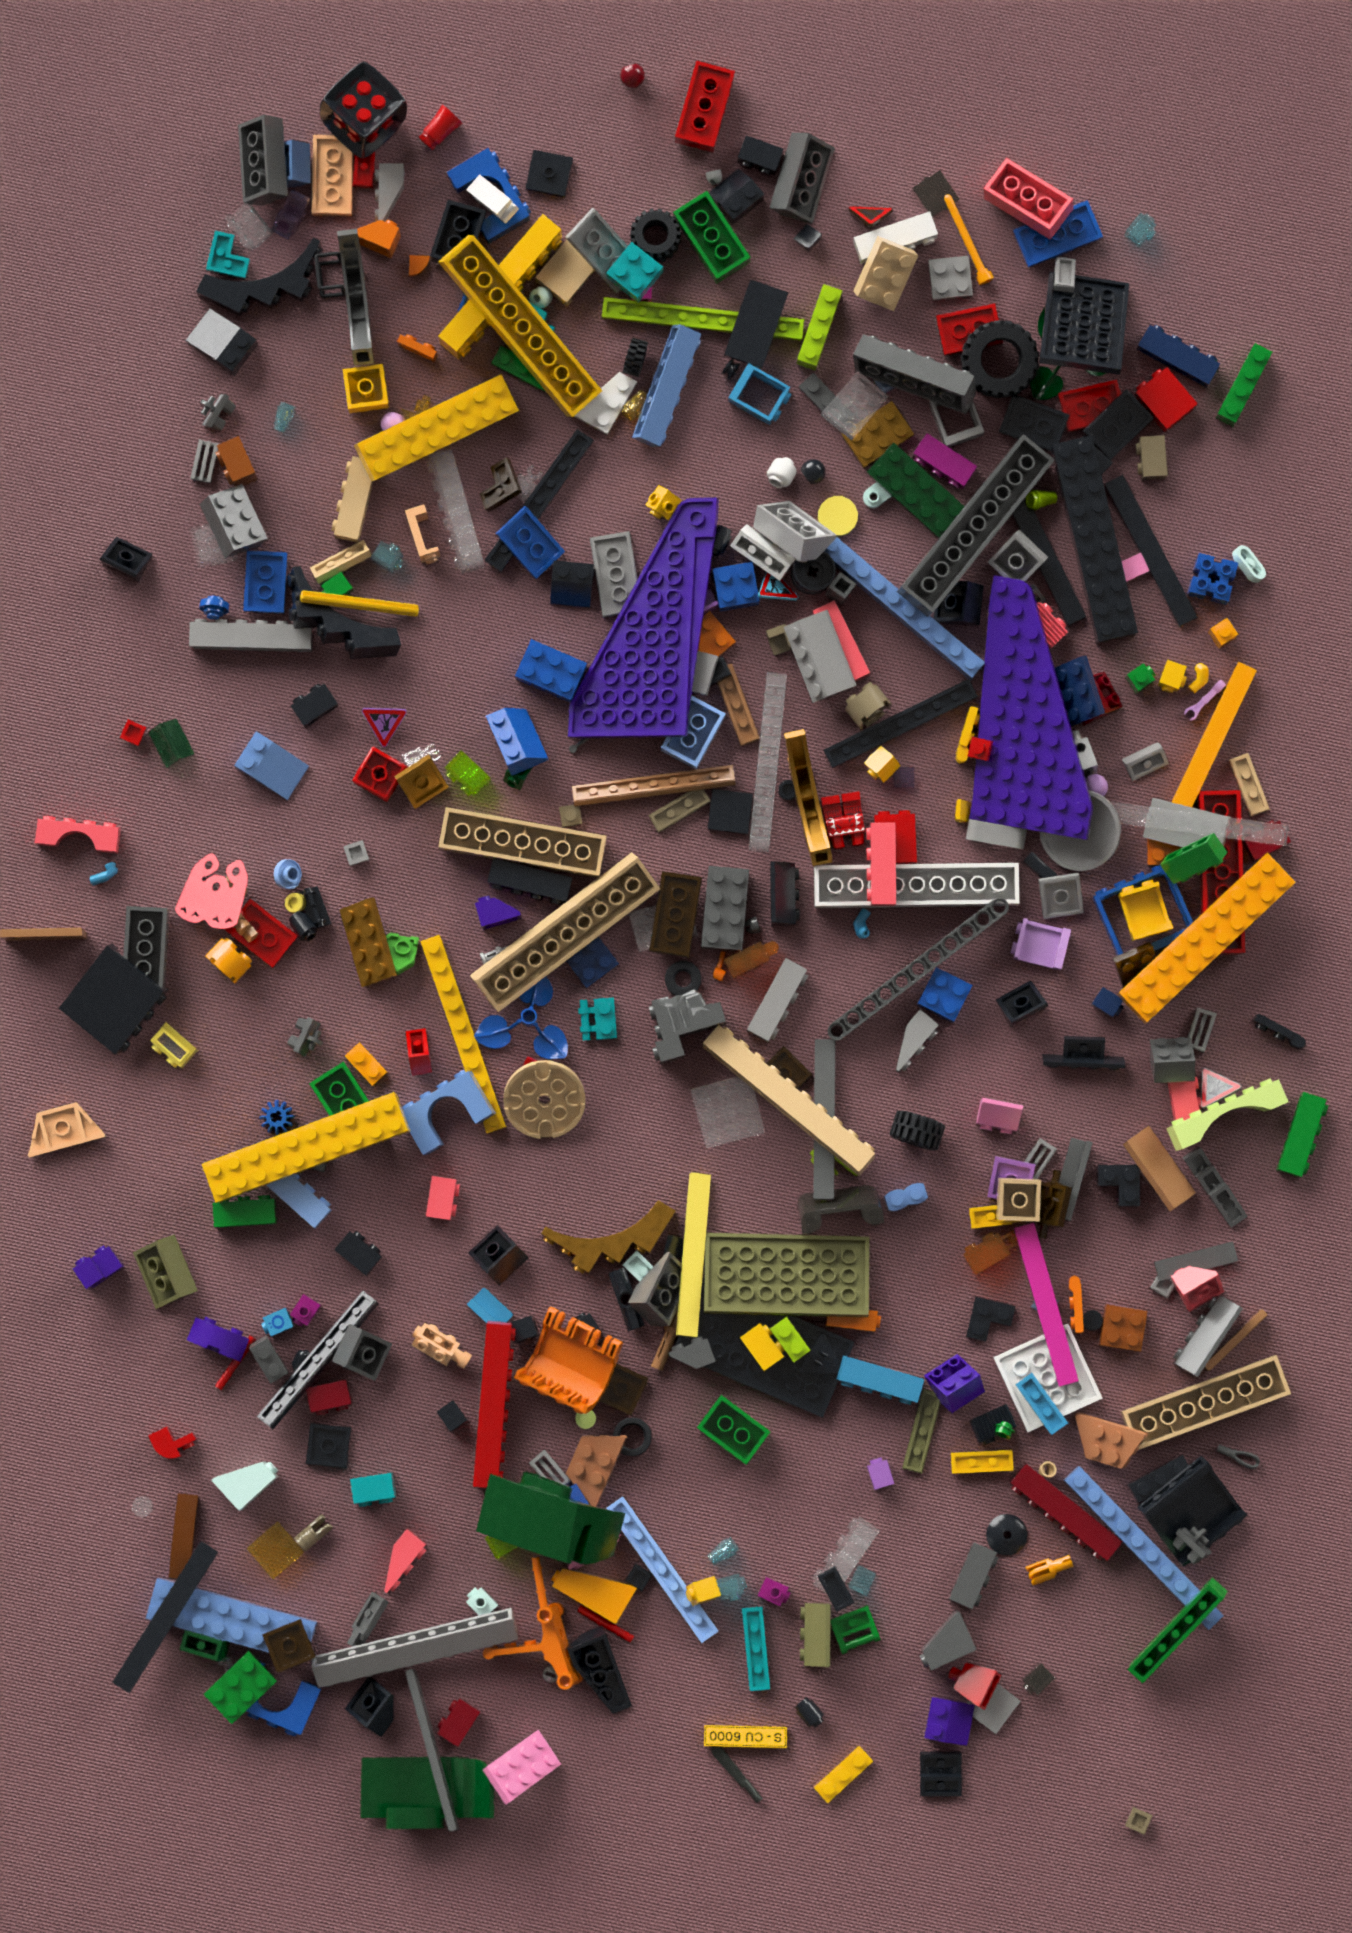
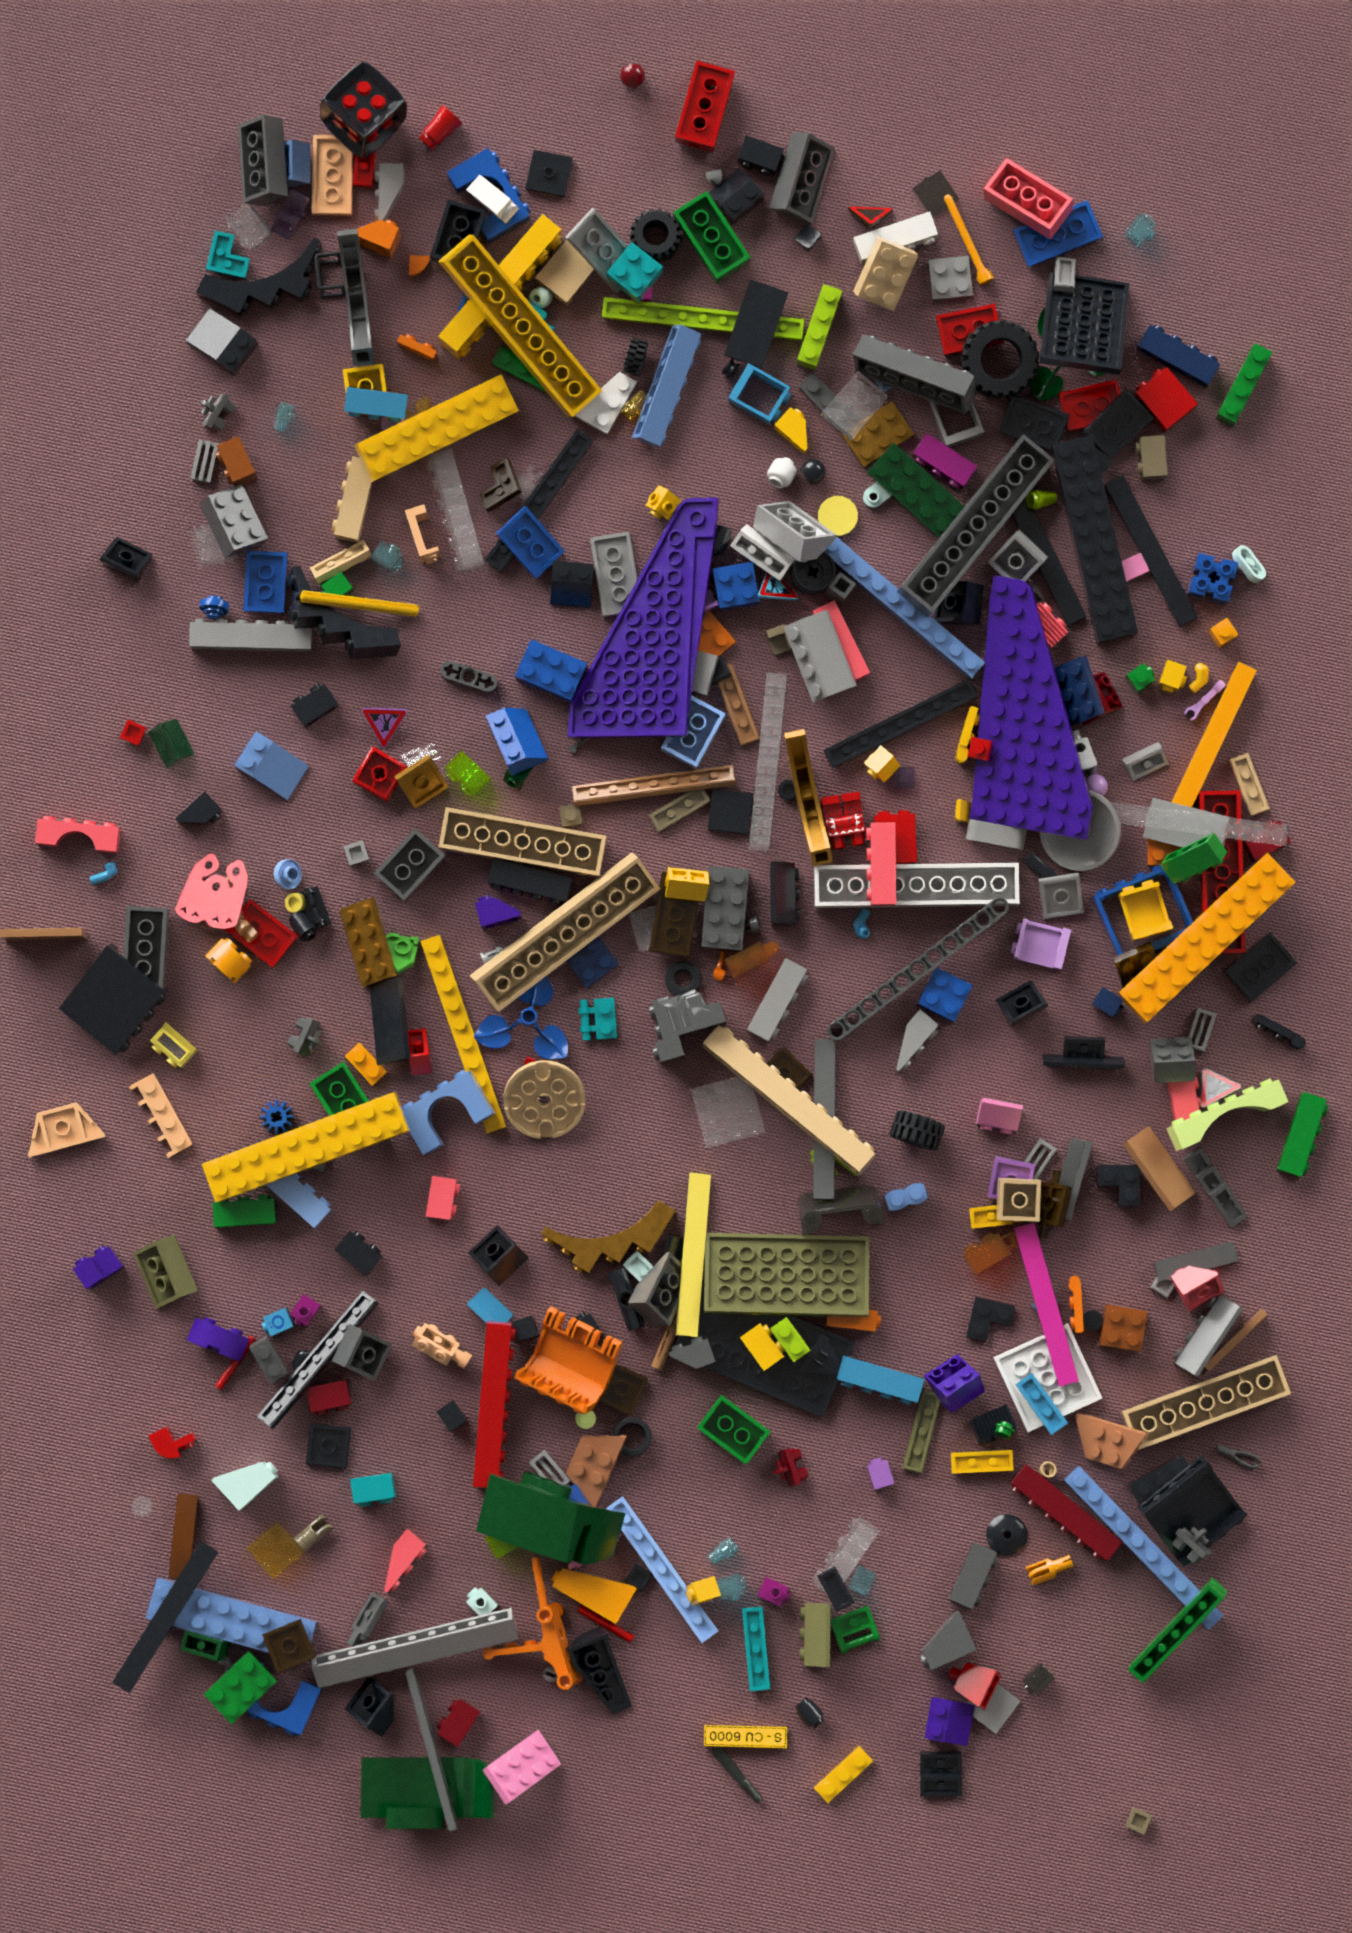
dark tan brick [845,682,892,729] -> none
none -> light nougat hinge [129,1073,193,1158]
none -> black slope [175,791,223,825]
none -> dark azure brick [344,387,408,422]
none -> black tile [369,978,410,1066]
none -> dark grey brick [374,829,446,903]
none -> dark grey beam [440,661,497,693]
none -> yellow hinge [665,867,709,902]
none -> dark red hips [772,1448,809,1487]
none -> yellow slope [774,407,807,455]
none -> black tile [1224,932,1297,1003]

